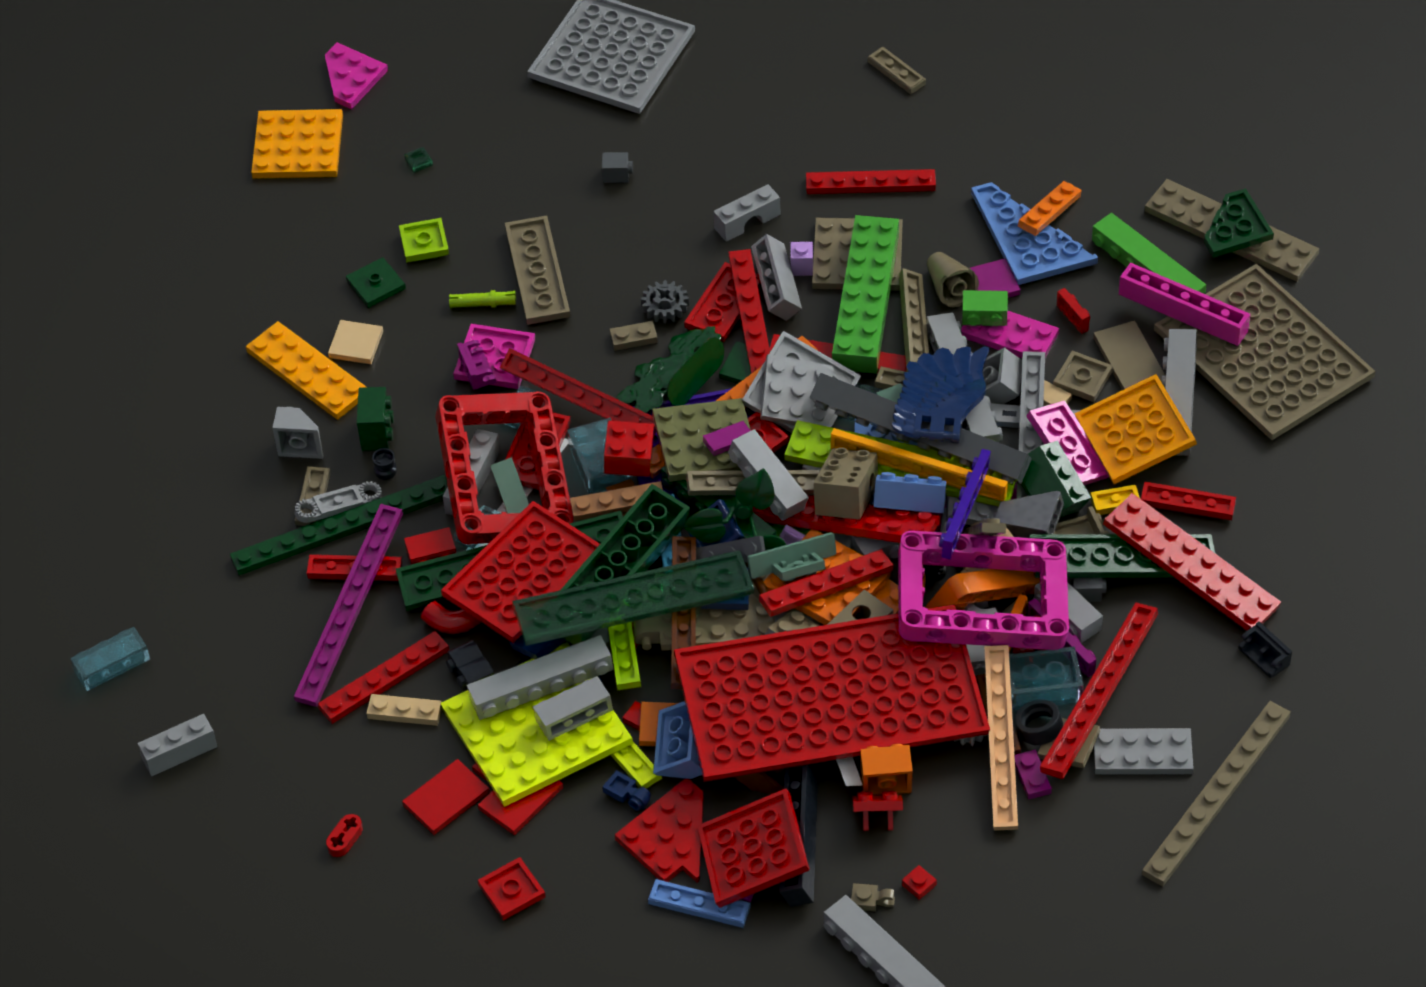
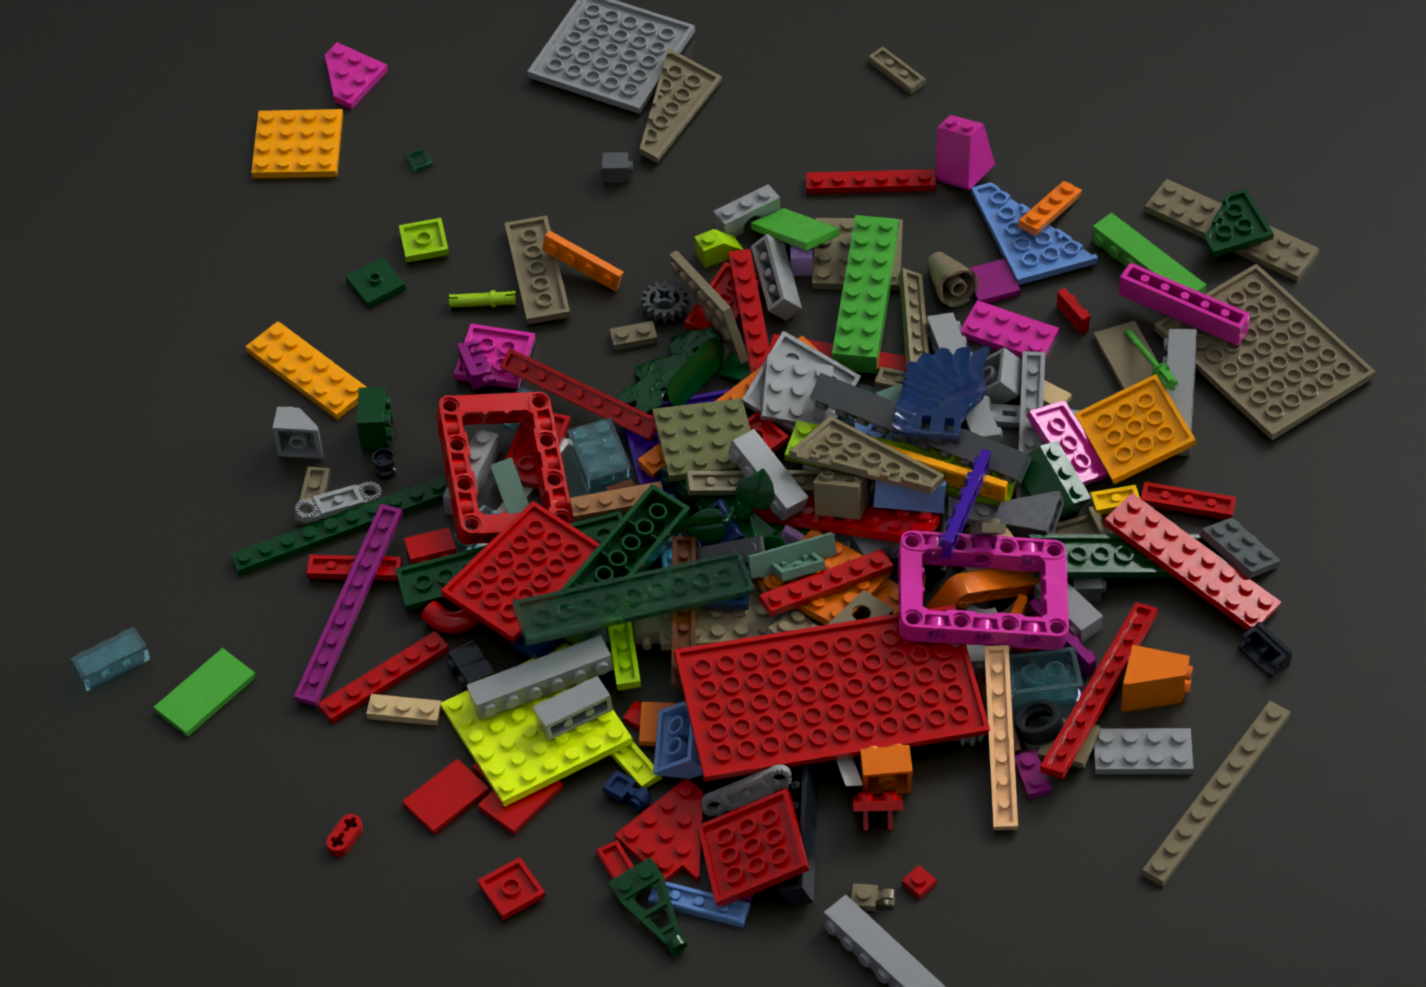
light grey brick [138,714,217,777] -> none
tan tile [328,320,383,364] -> none
red brick [604,421,654,477] -> none
magenta tile [703,421,751,456] -> none
bright green brick [962,290,1008,326] -> none
dark tan plate [1053,350,1113,402] -> none
none -> bright green tile [154,648,256,737]
none -> orange plate [542,230,624,292]
none -> red tile [596,840,634,880]
none -> dark green plate [608,857,688,955]
none -> dark tan wing [639,48,722,163]
none -> dark tan wing [669,250,749,364]
none -> lime slope [694,229,743,268]
none -> light grey plate [701,765,792,817]
none -> bright green tile [751,208,840,251]
none -> dark tan wing [789,416,945,494]
none -> dark pink slope [935,115,995,190]
none -> orange slope [1121,645,1193,712]
none -> bright green piece [1124,328,1178,391]
none -> dark grey plate [1199,518,1281,579]

